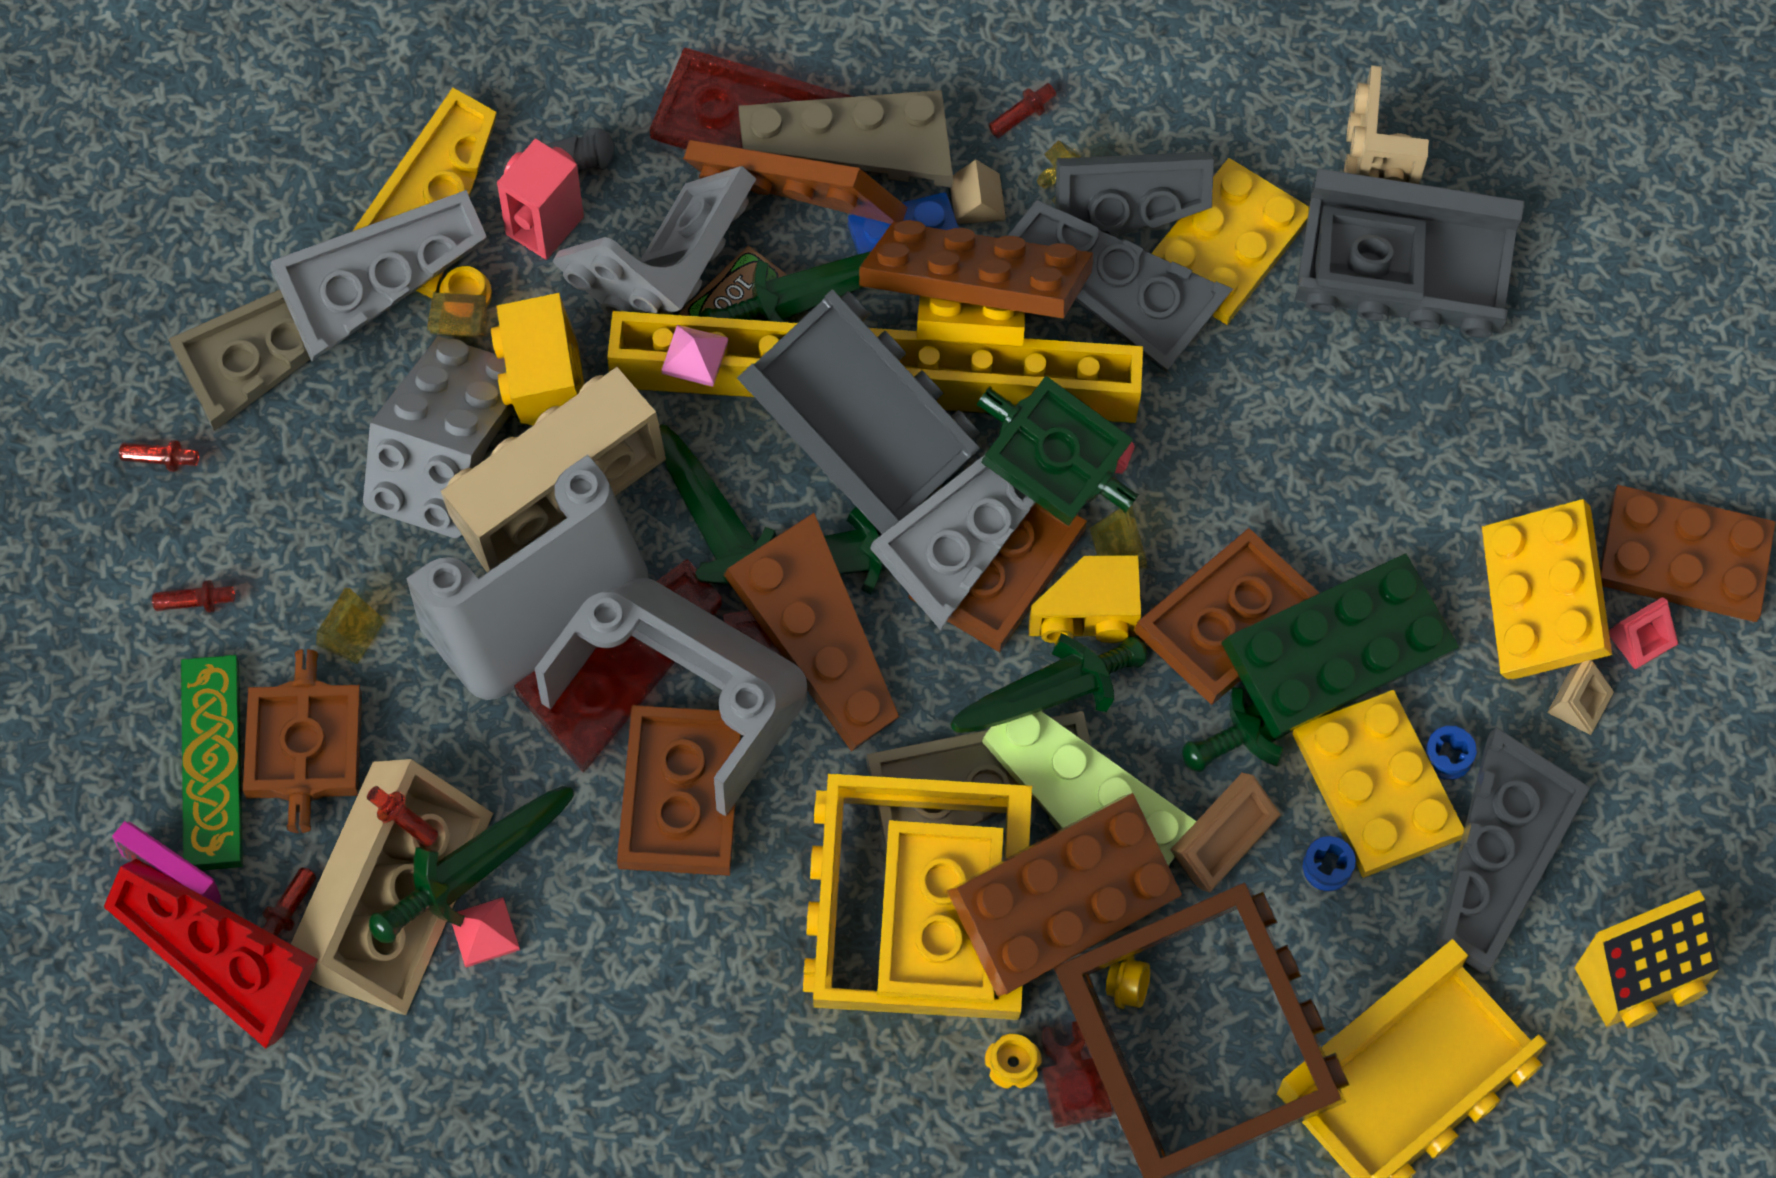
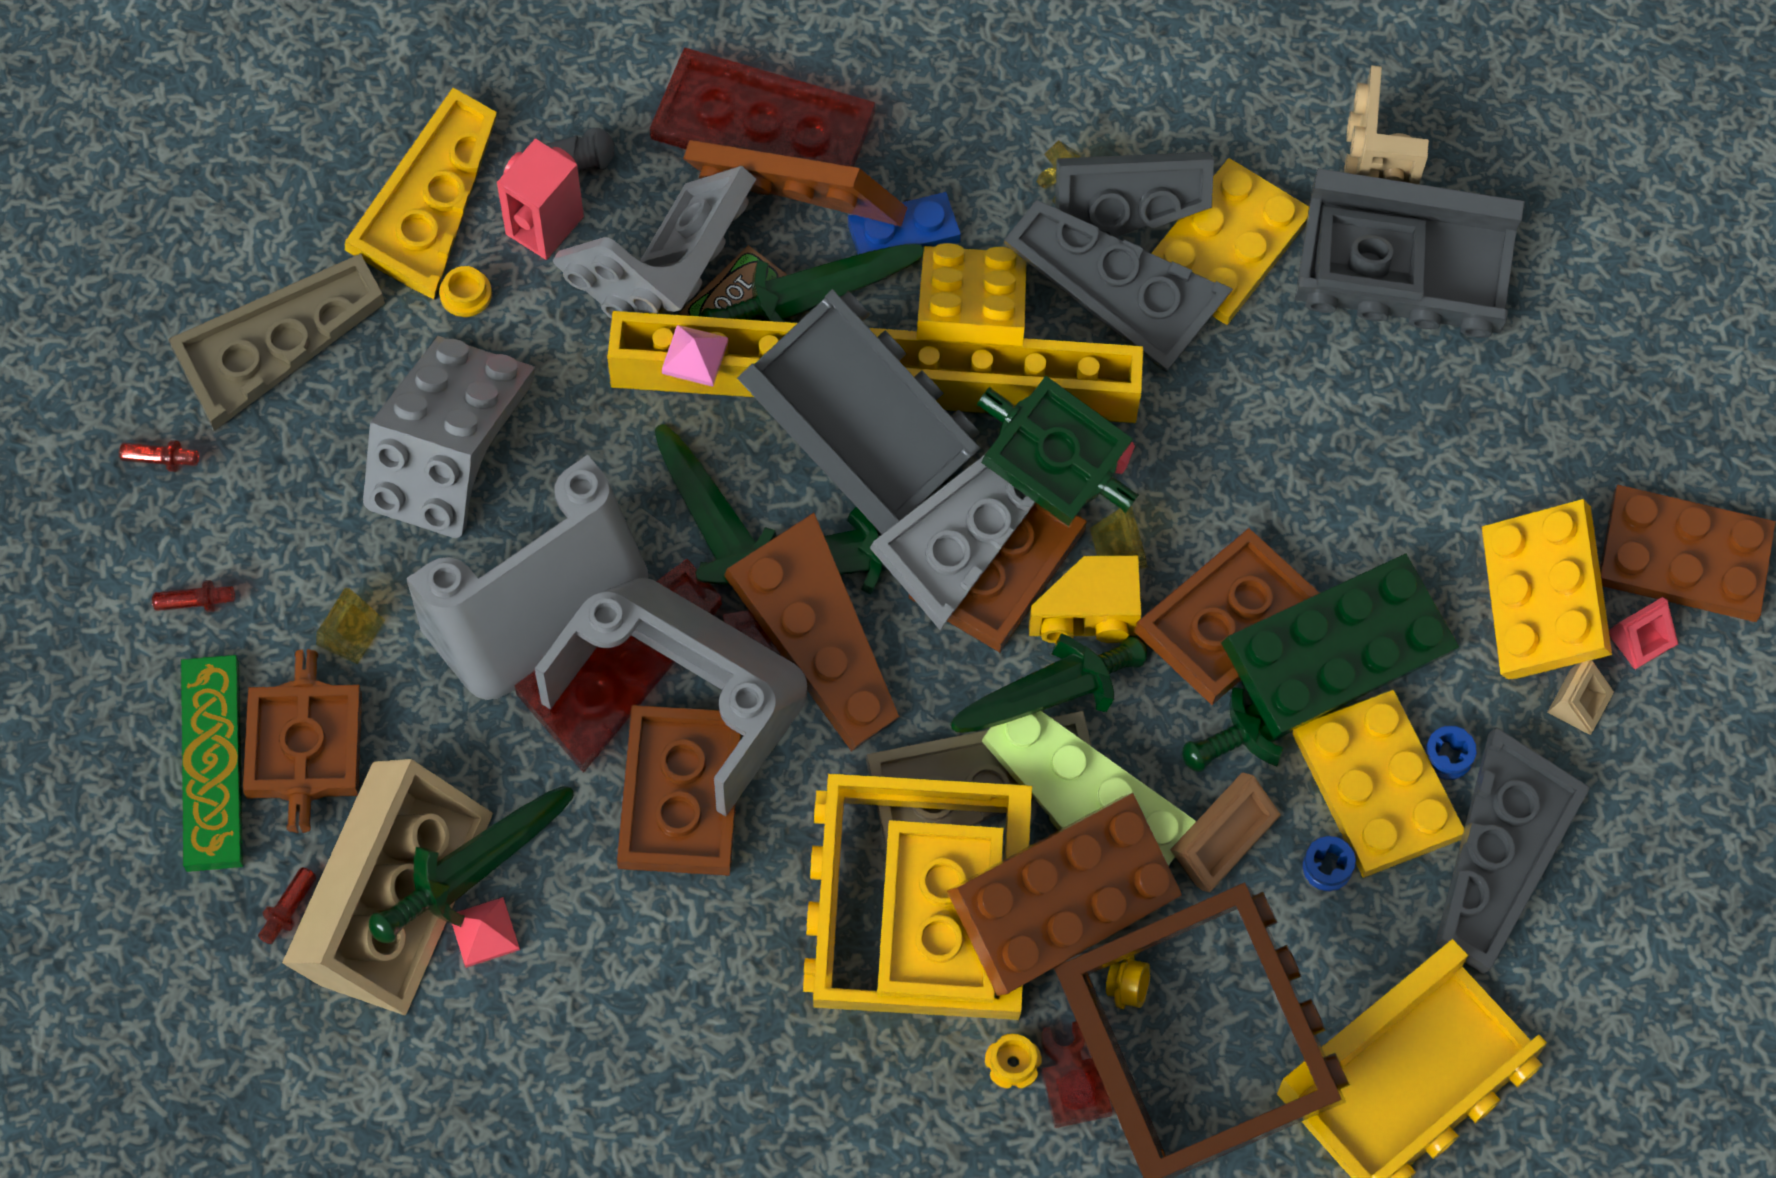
red wing [104,859,318,1049] -> none
dark pink tile [112,821,221,904] -> none
light grey wing [270,190,487,362] -> none
clear red piece [367,786,438,847] -> none
clear yellow slope [427,292,487,338] -> none
tan slope [441,367,666,573] -> none
yellow slope [491,293,585,426] -> none
dark tan wing [739,90,953,188] -> none
dark orange plate [859,220,1093,319] -> none
tan slope [950,159,1006,224] -> none
clear red piece [988,83,1056,138] -> none
slope [1574,890,1719,1028] -> none

